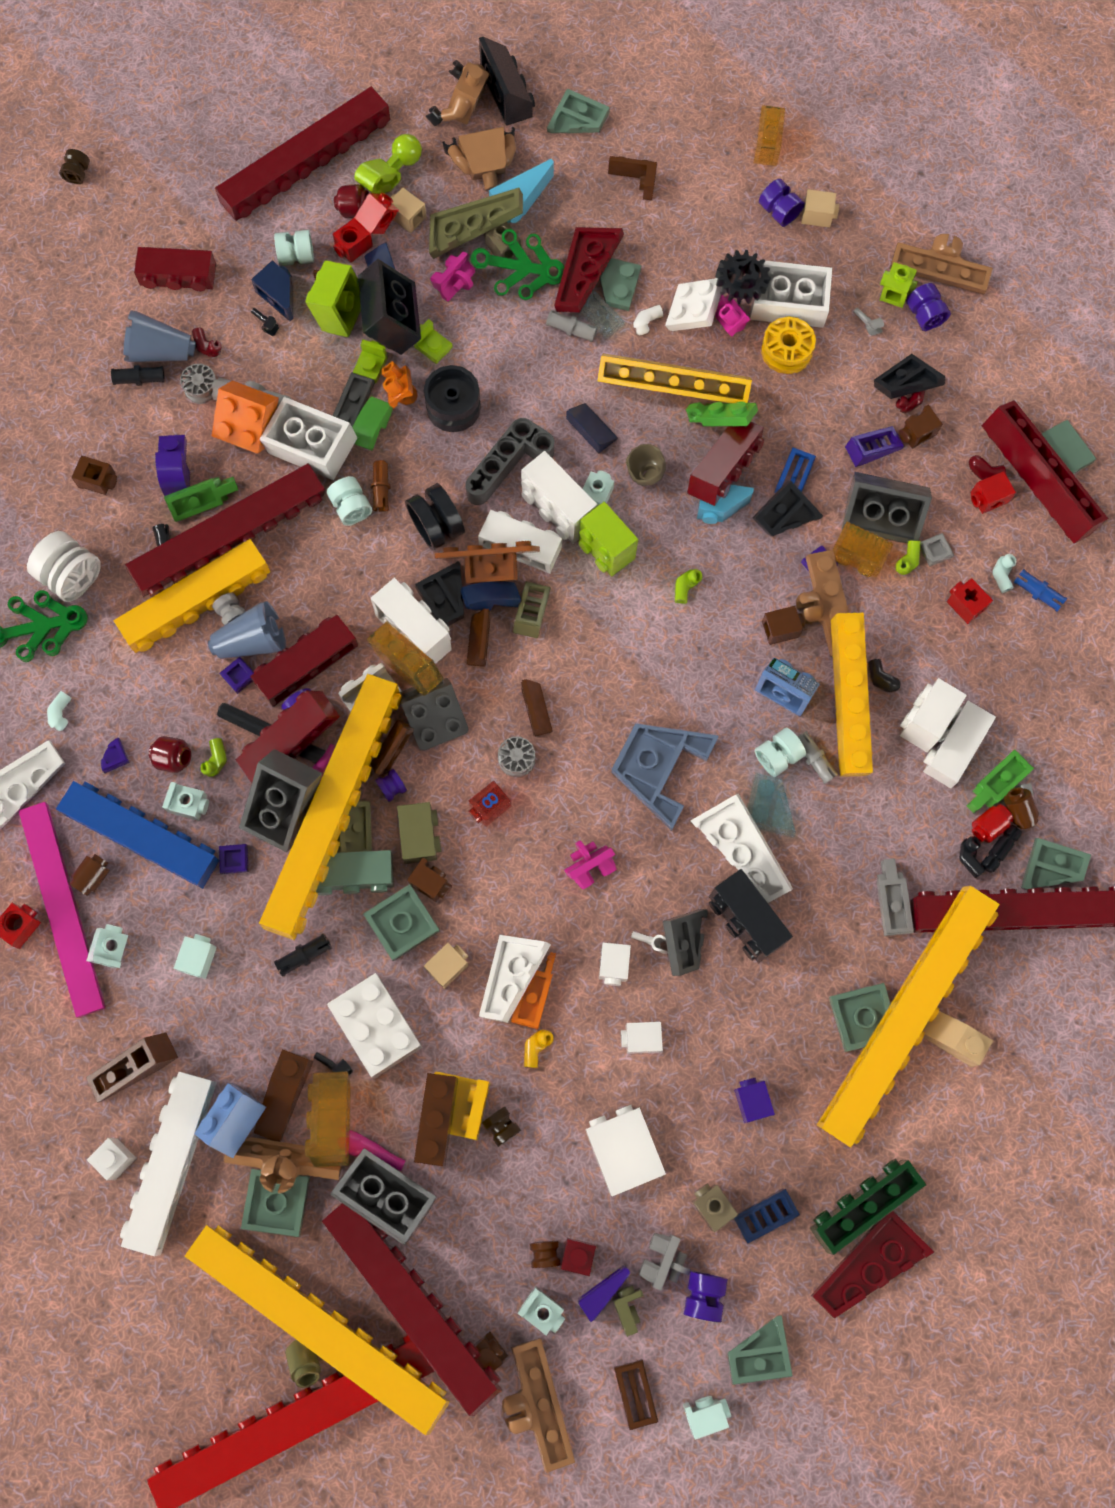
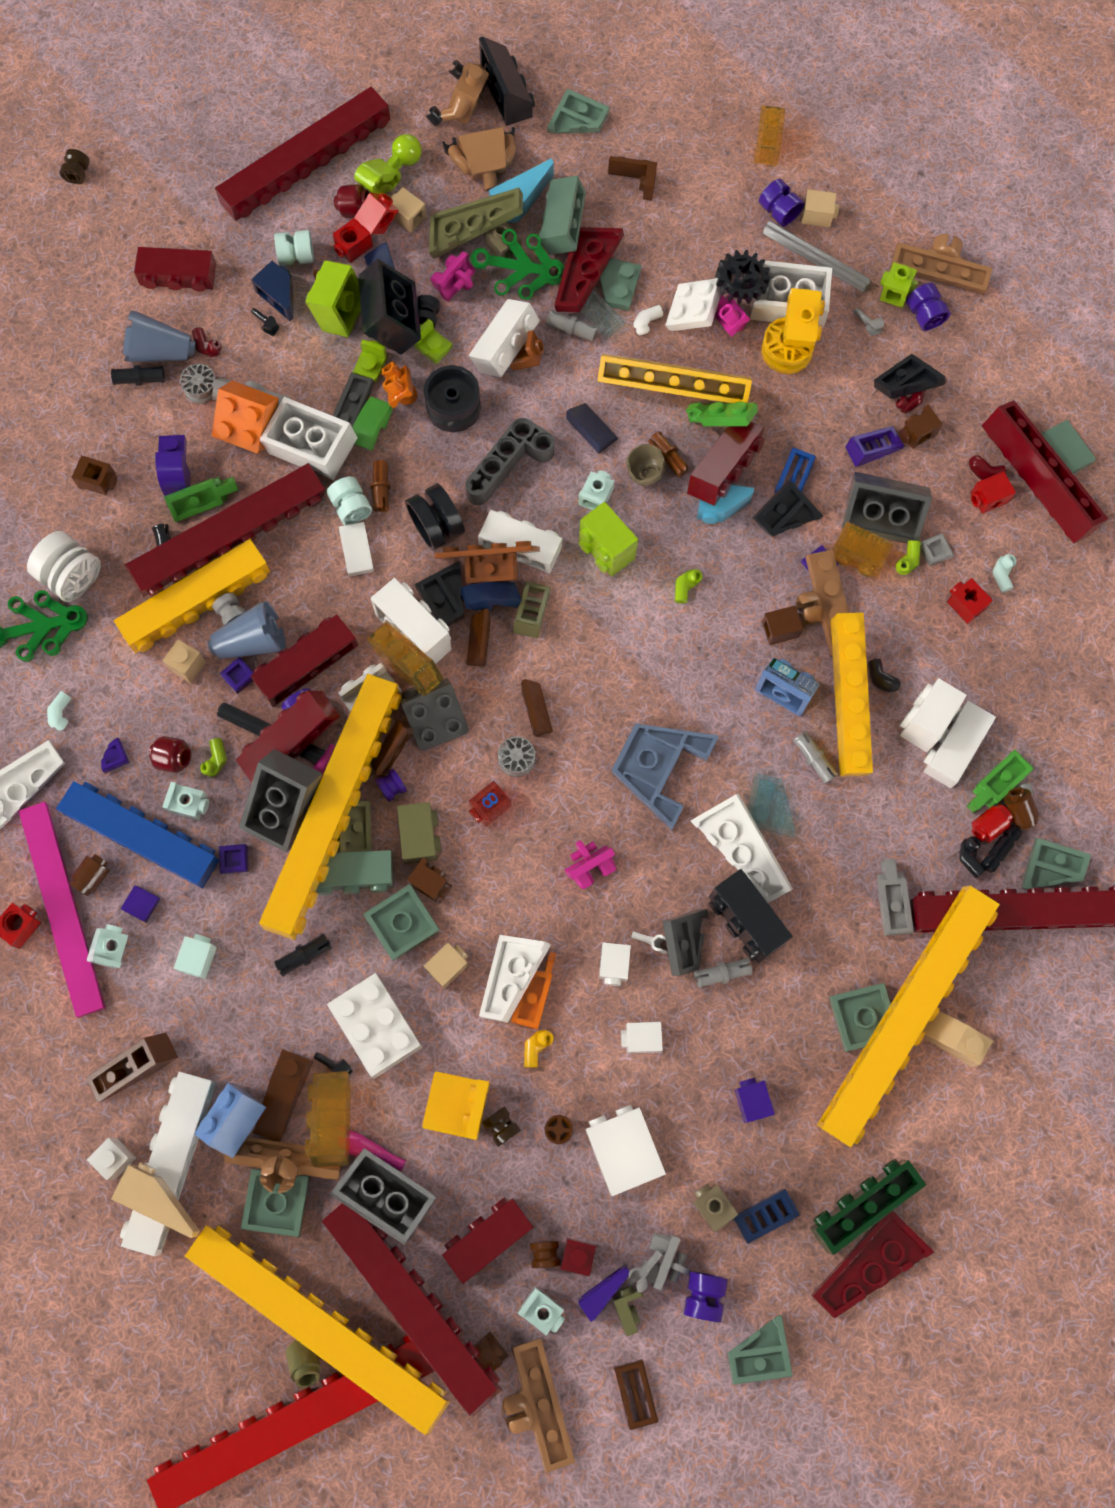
reddish brown brick [414,1073,458,1166] -> none
white brick [521,451,598,544] -> none
light aqua brick [683,1396,731,1440] -> none
light aqua wheel [755,727,806,777] -> none
blue pin [1013,569,1067,612] -> none
none -> tan slope [111,1162,200,1238]
none -> dark purple tile [121,885,160,923]
none -> tan brick [163,640,206,683]
none -> white tile [339,522,374,577]
none -> black wheel [417,295,441,328]
none -> dark red brick [442,1197,534,1284]
none -> white brick [468,299,540,377]
none -> dark orange bracket [509,330,544,371]
none -> sand green brick [539,175,586,255]
none -> reddish brown wheel [544,1115,573,1144]
none -> light grey hand [629,1251,662,1292]
none -> dark orange axle [648,431,689,477]
none -> light grey pin [694,958,752,988]
none -> light grey axle [763,221,871,292]
none -> yellow brick [782,288,825,349]

